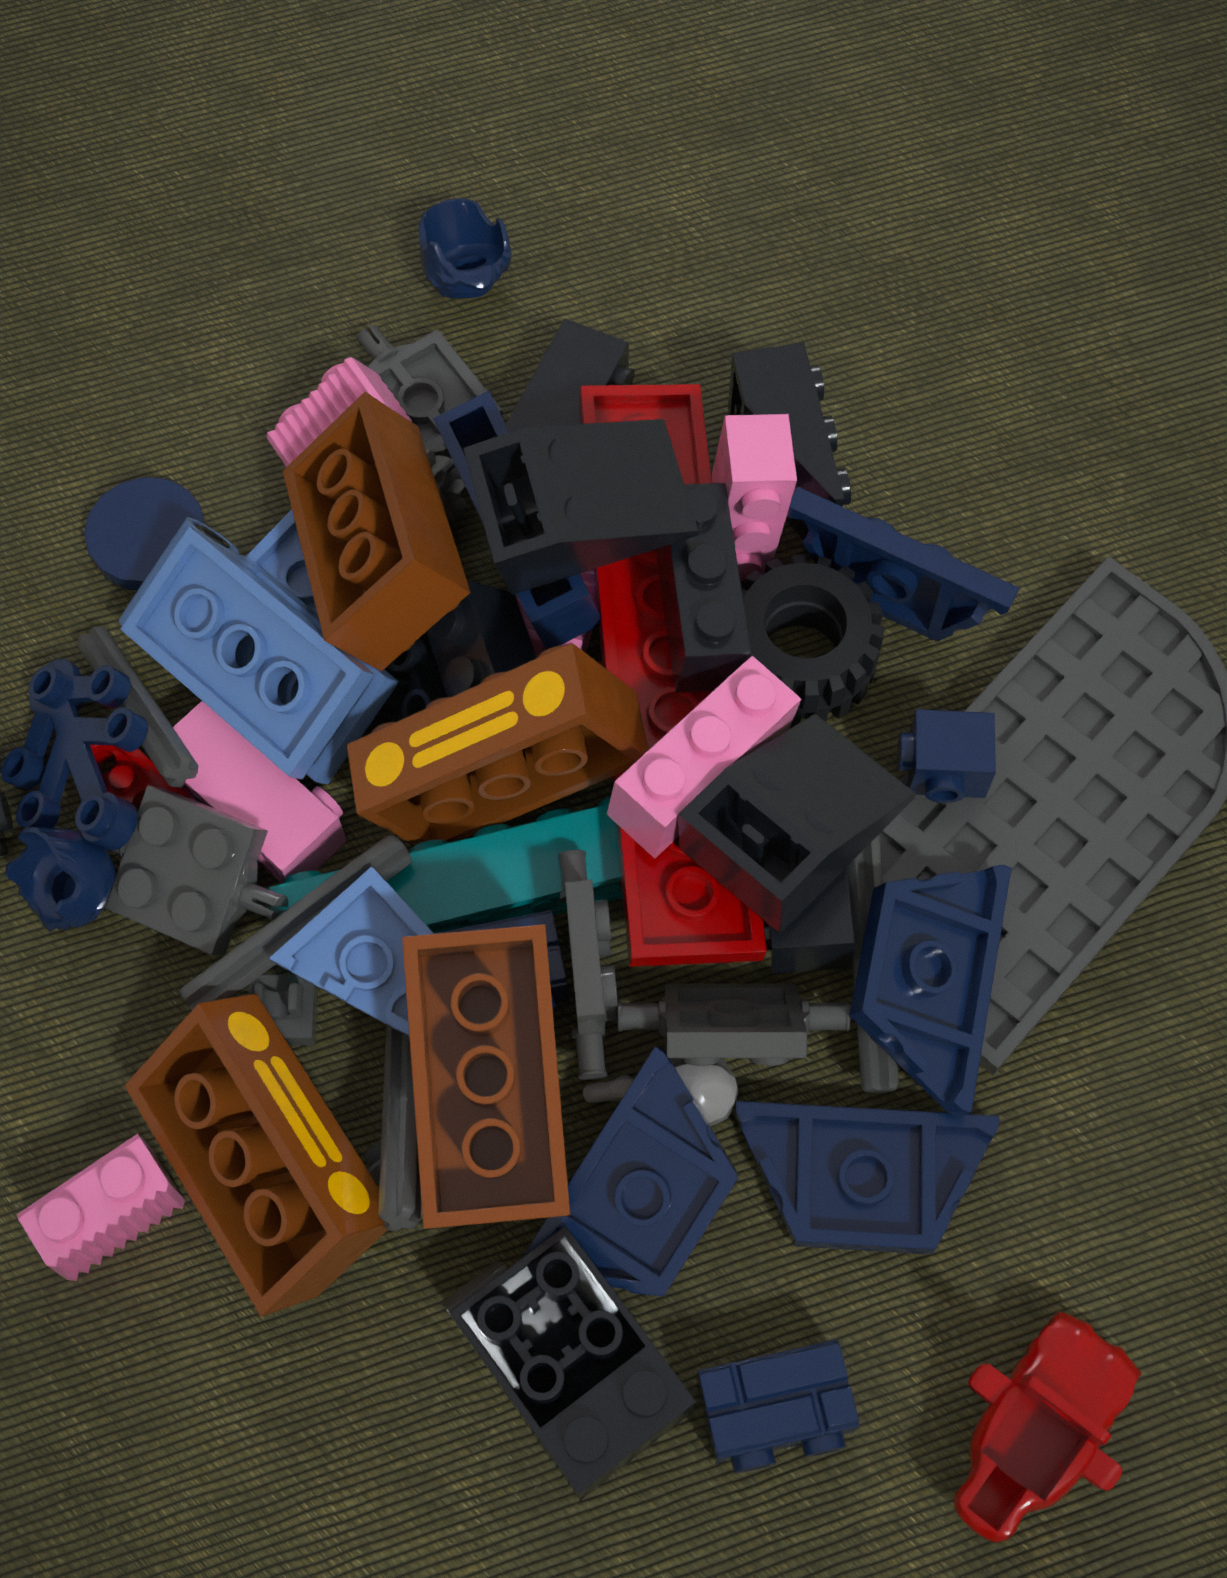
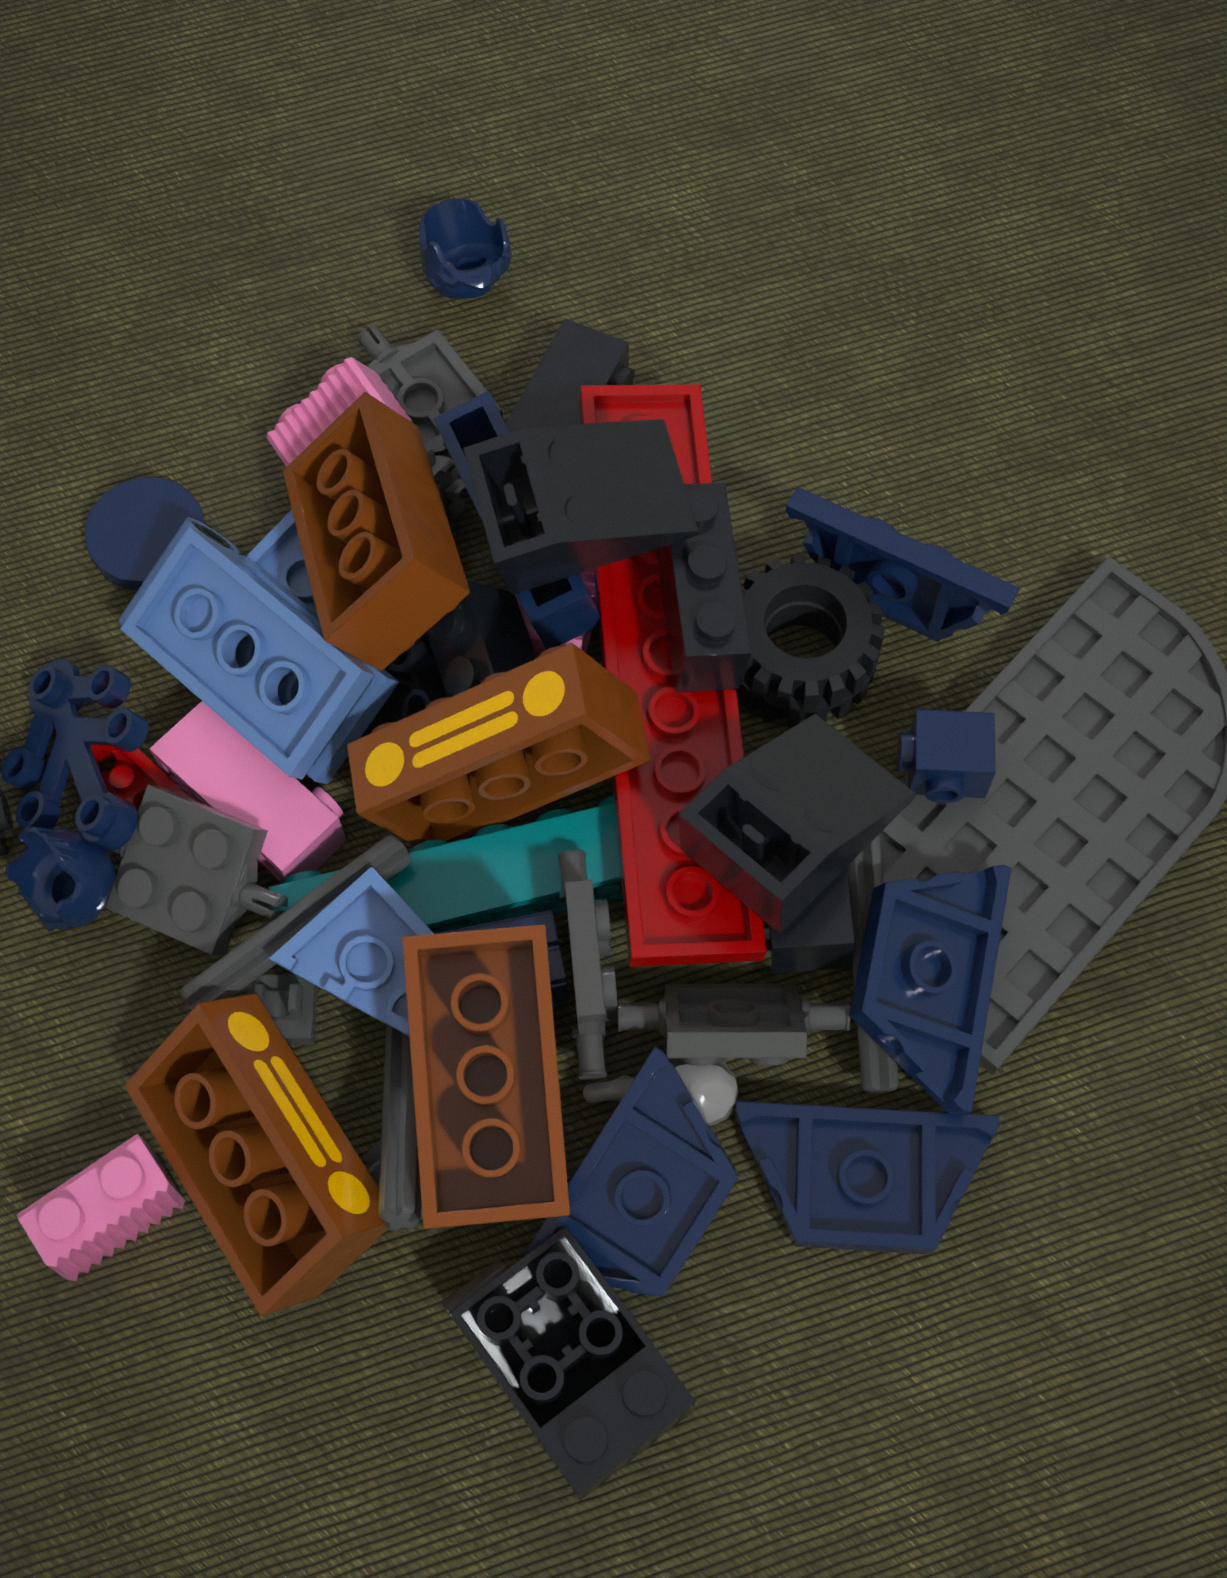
dark grey axle [77,626,199,787] -> none
bright pink brick [607,656,801,859] -> none
dark blue brick [696,1339,860,1474] -> none
bright pink brick [711,414,797,581] -> none
black slope [727,342,851,539] -> none
red piece [954,1311,1142,1543] -> none

